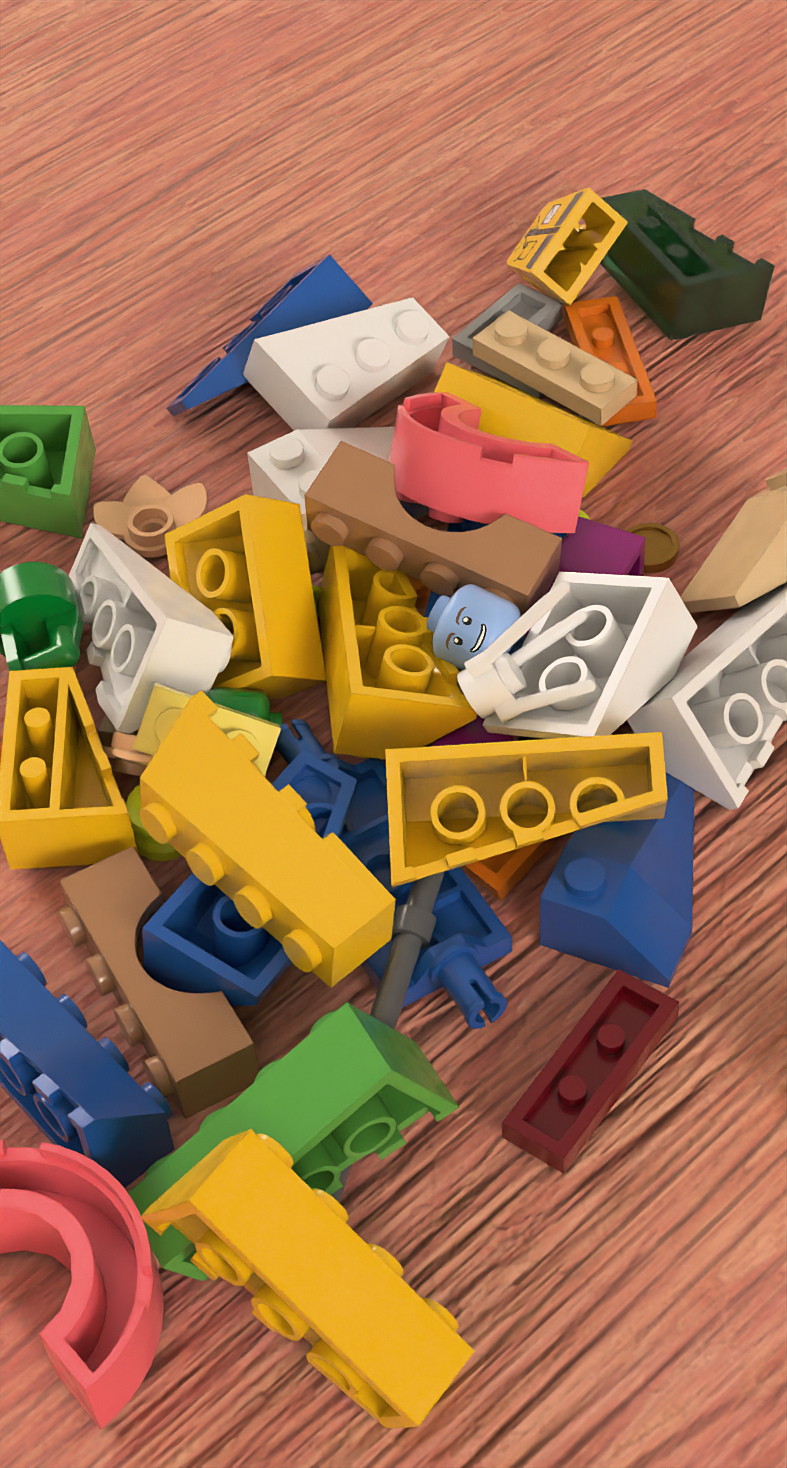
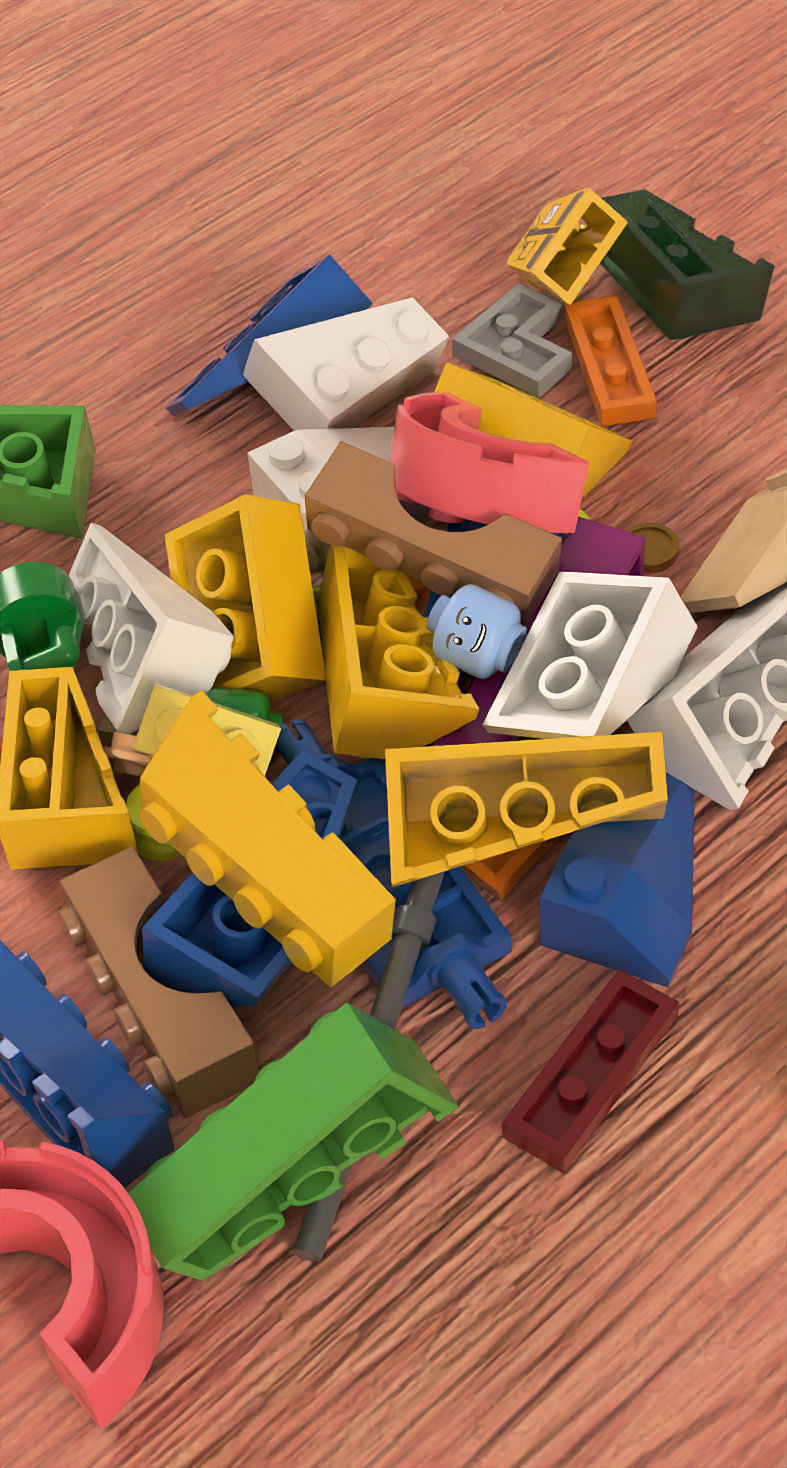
light nougat plate [93,475,208,557] -> none
yellow wedge [140,1129,475,1428] -> none
white plant [457,581,596,723] -> none
tan plate [472,310,637,426] -> none

